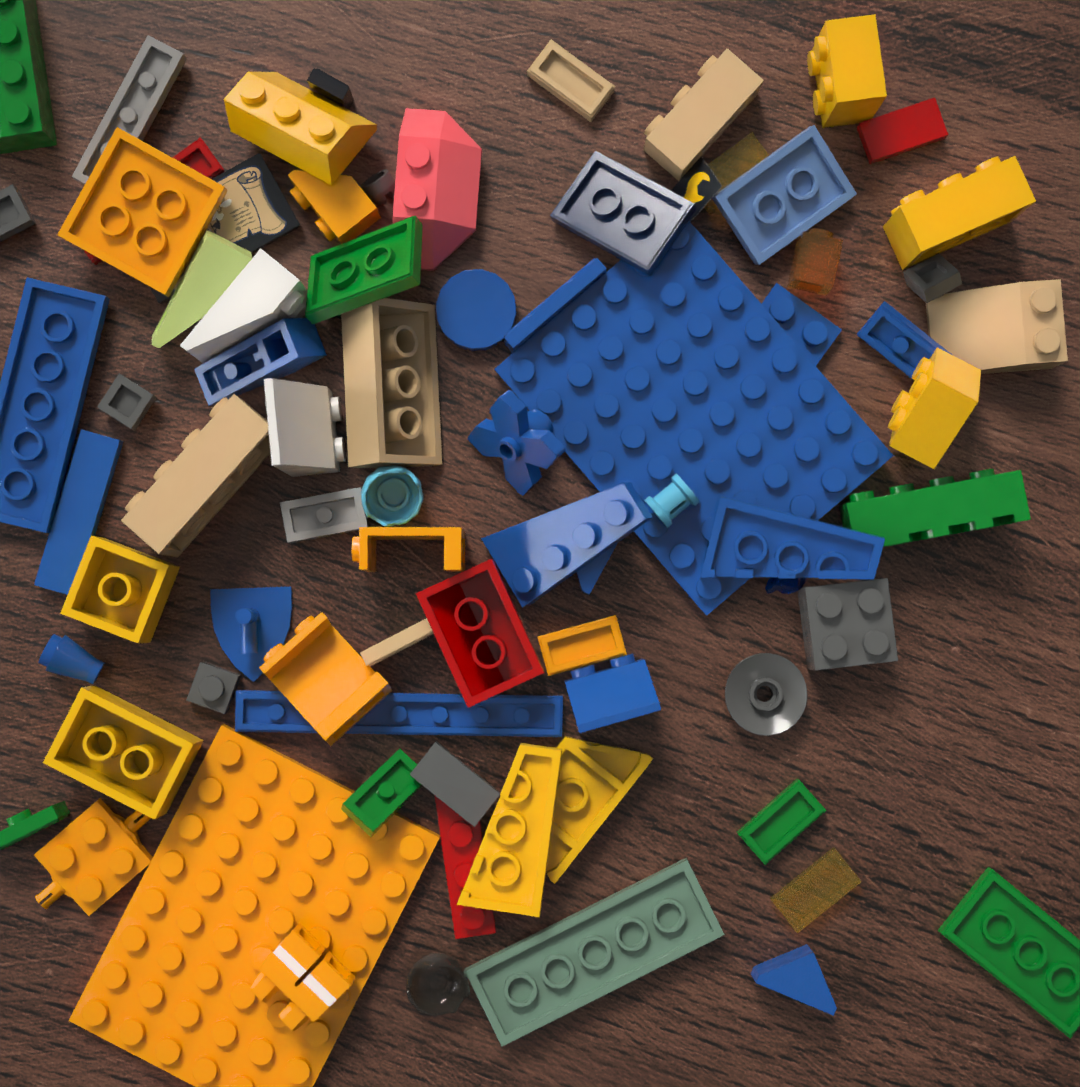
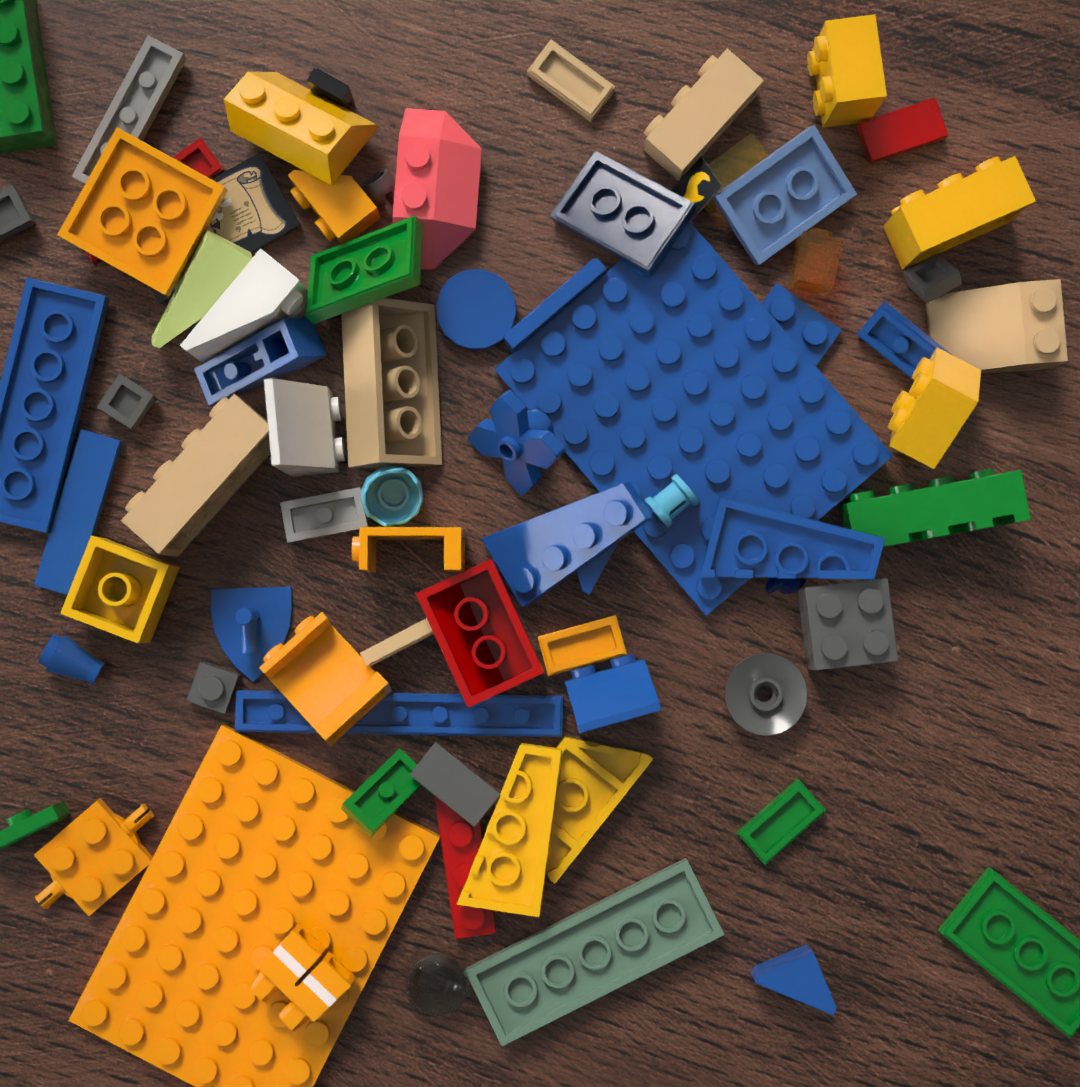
yellow brick [43,685,204,820] -> none
clear yellow tile [770,847,861,933] -> none

